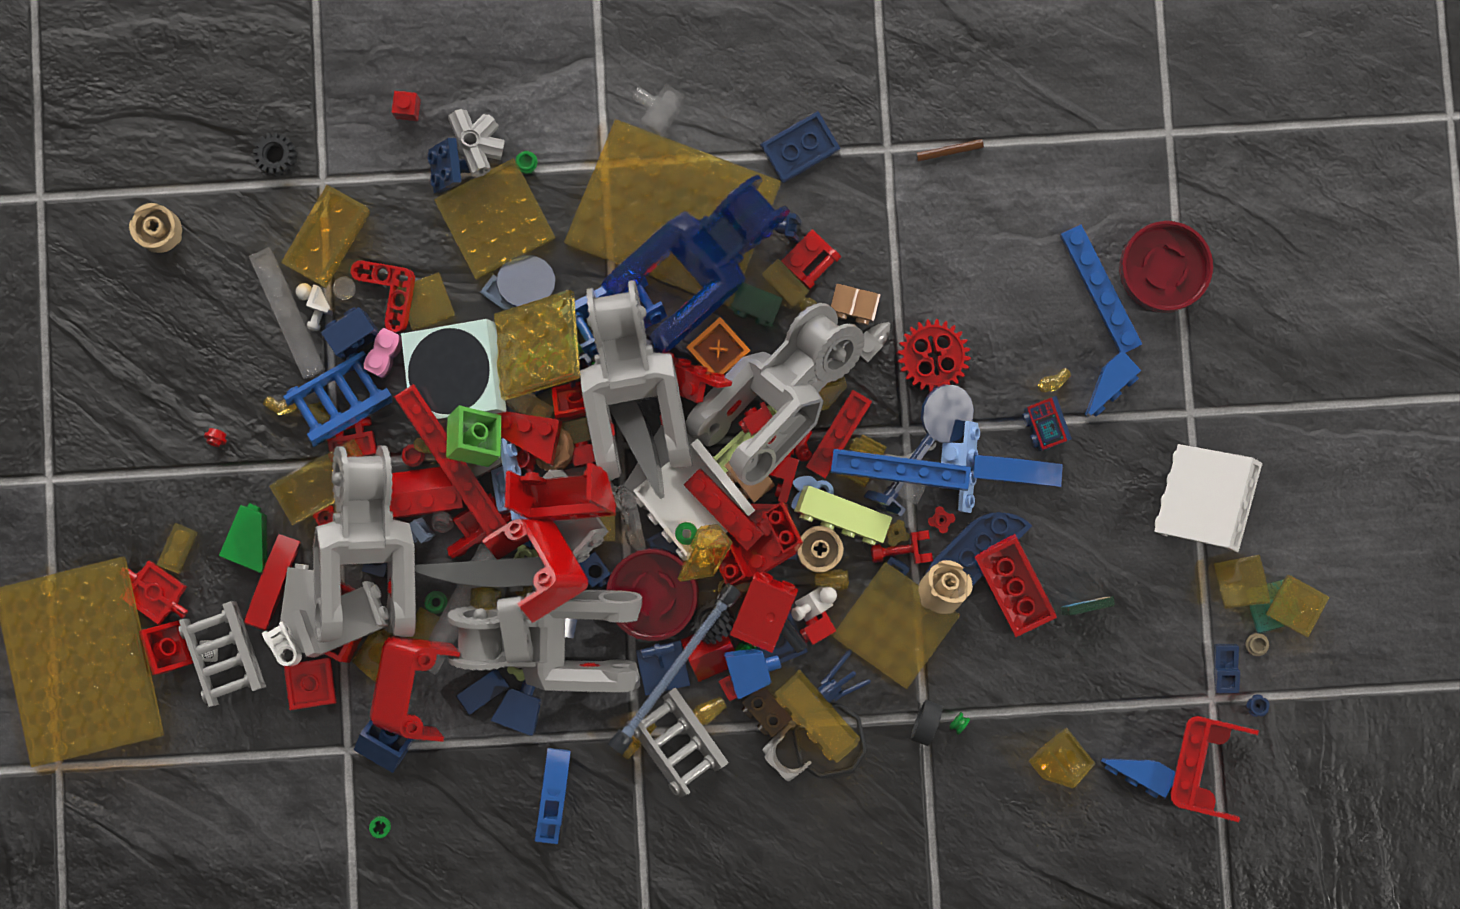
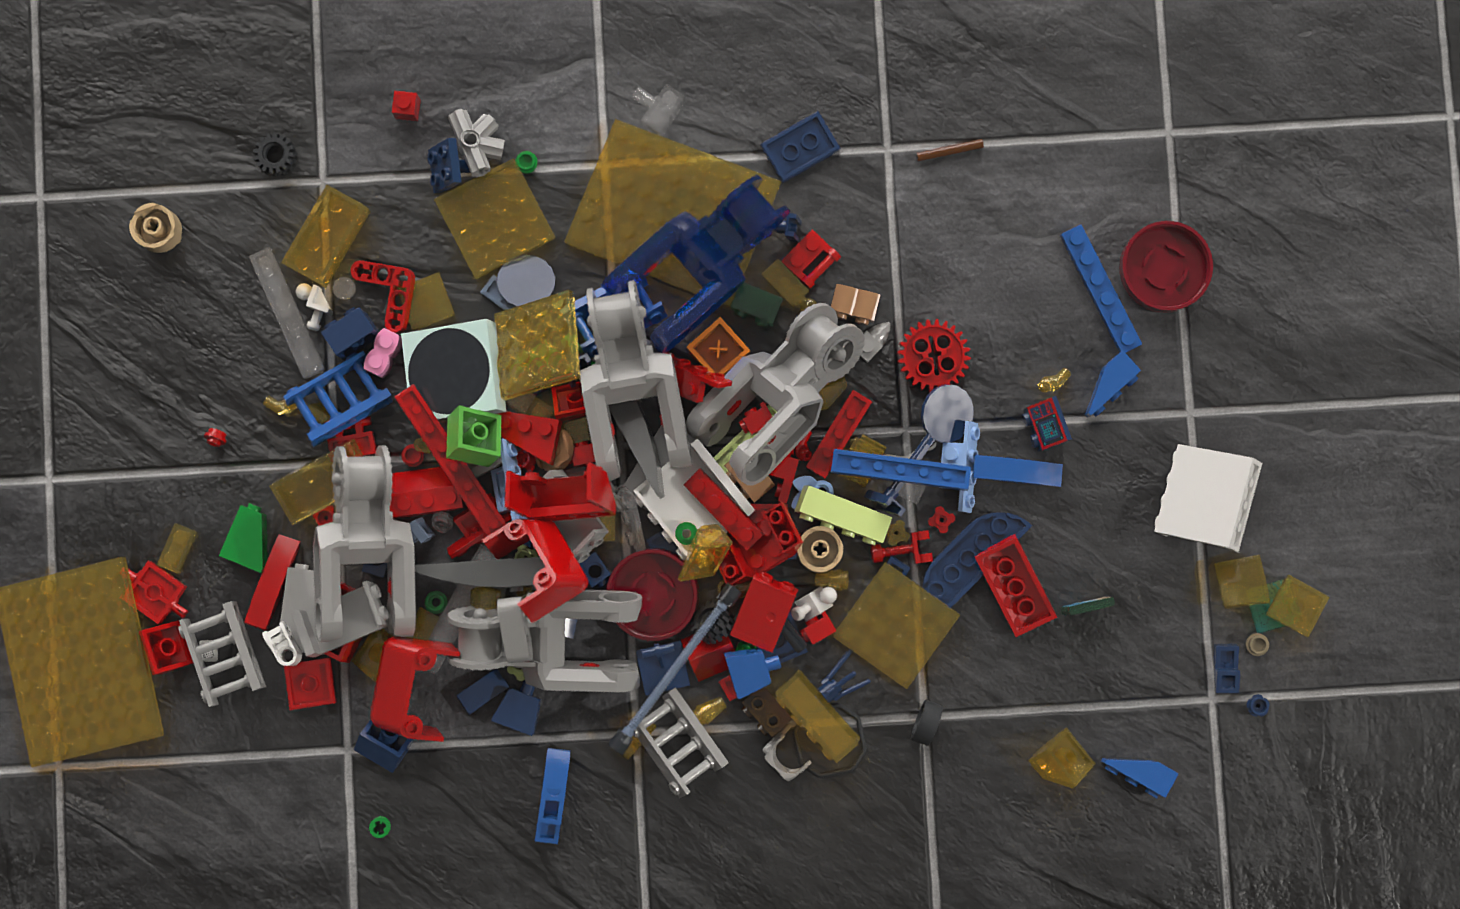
tan brick [919,560,972,614] -> none
green bush [949,712,970,735] -> none
red windscreen [1171,716,1259,822] -> none

